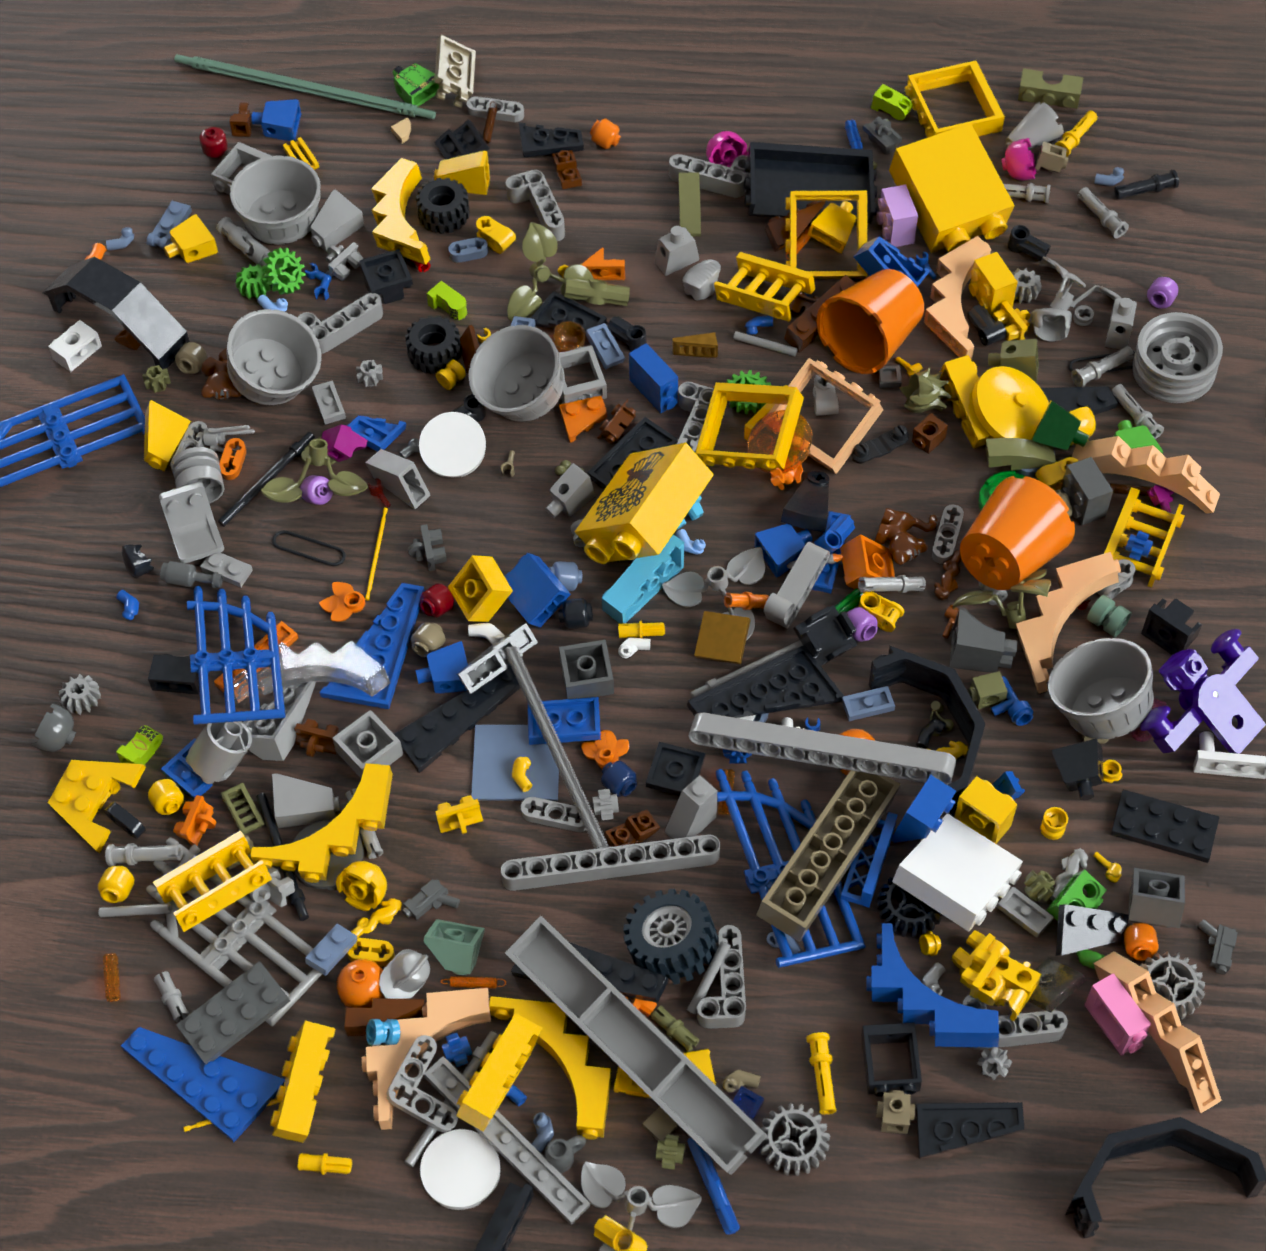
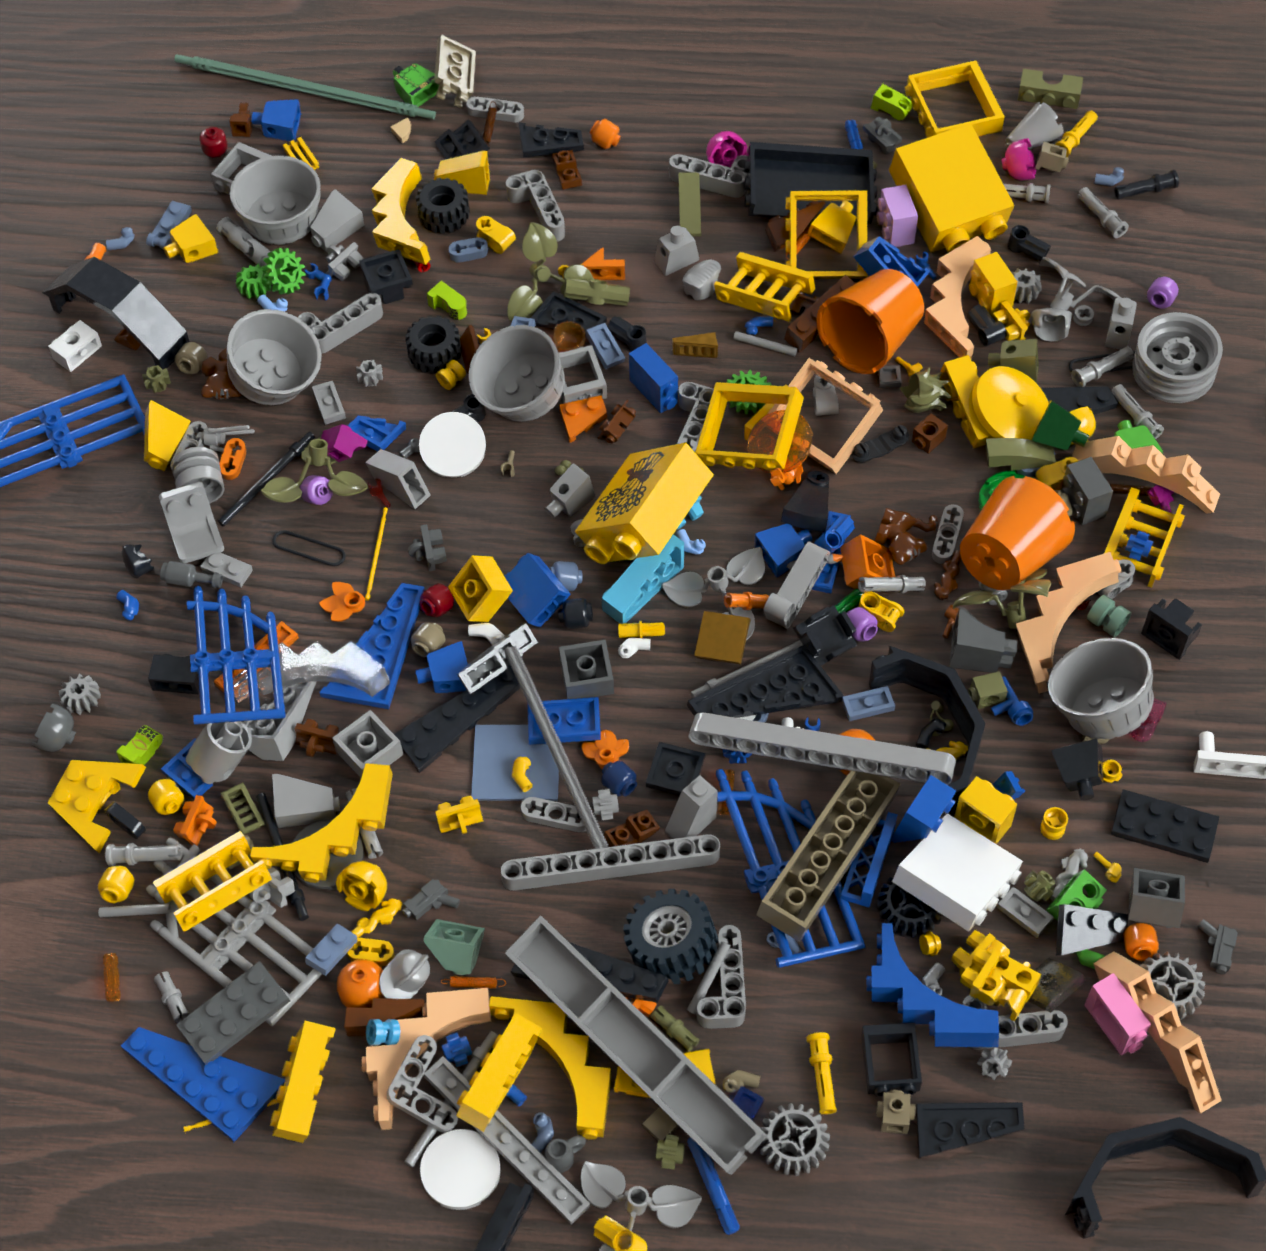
yellow axle [298,1153,352,1175] -> none
black plate [587,417,679,489] -> none
piece [1140,629,1266,754] -> none

